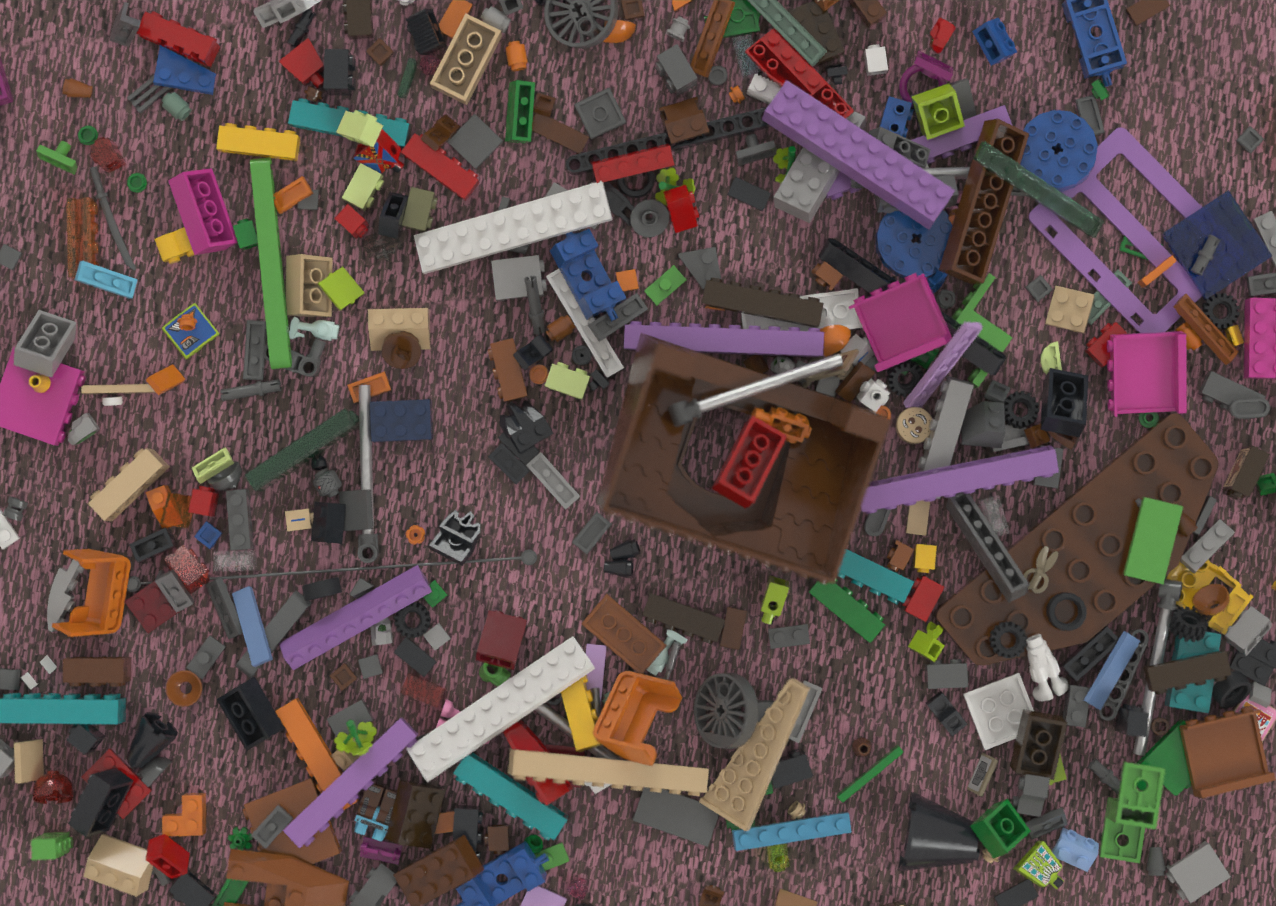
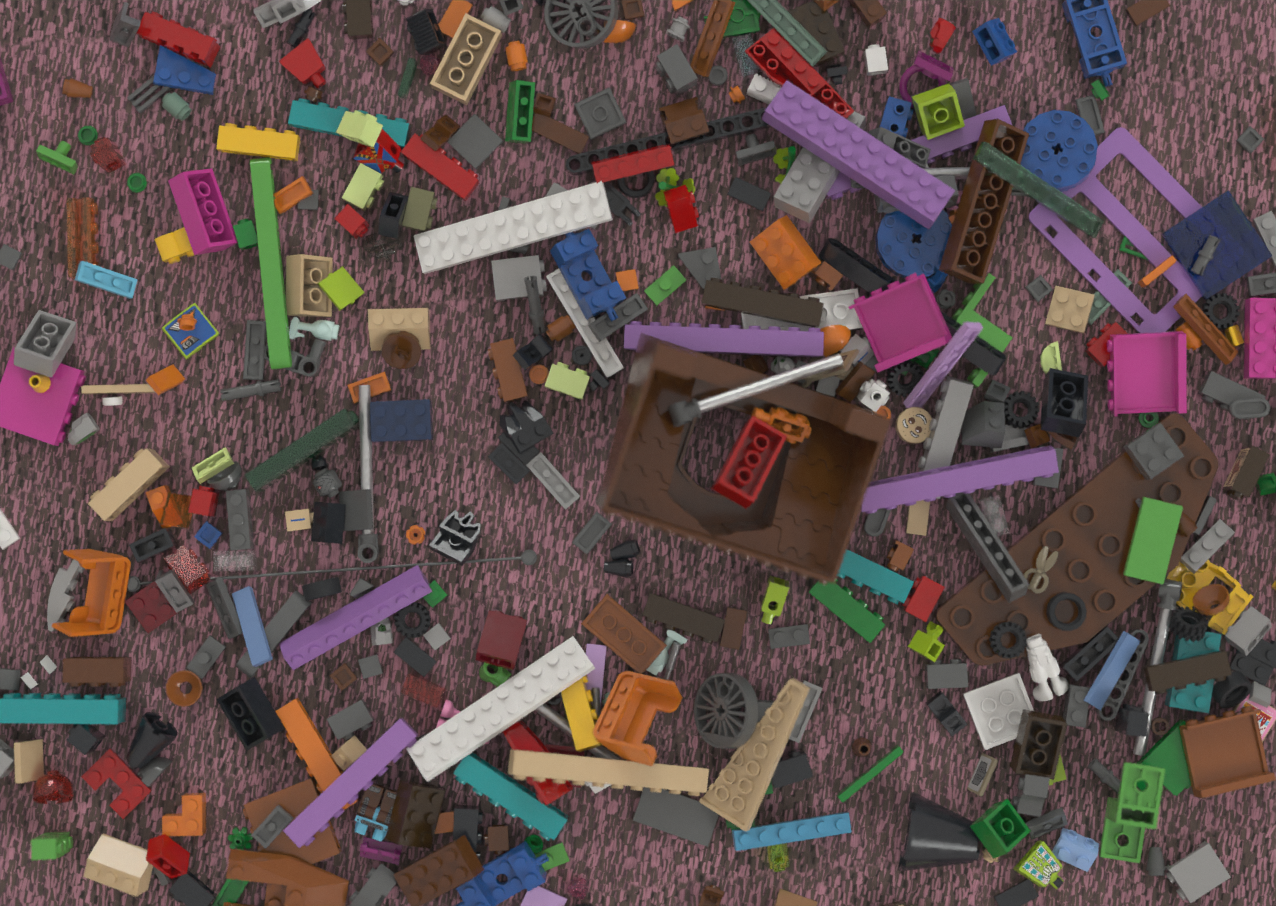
dark grey wheel [2,496,28,522] -> none
black brick [68,768,133,837] -> none
dark grey sword [89,166,136,270] -> none
black brick [324,49,356,96] -> none
lime plant [334,720,377,756] -> none
dark grey dish [630,199,669,237] -> none
tan plate [788,801,806,820] -> none
yellow brick [913,544,937,573] -> none
none -> orange brick [750,215,821,290]
none -> dark grey brick [1123,423,1184,480]

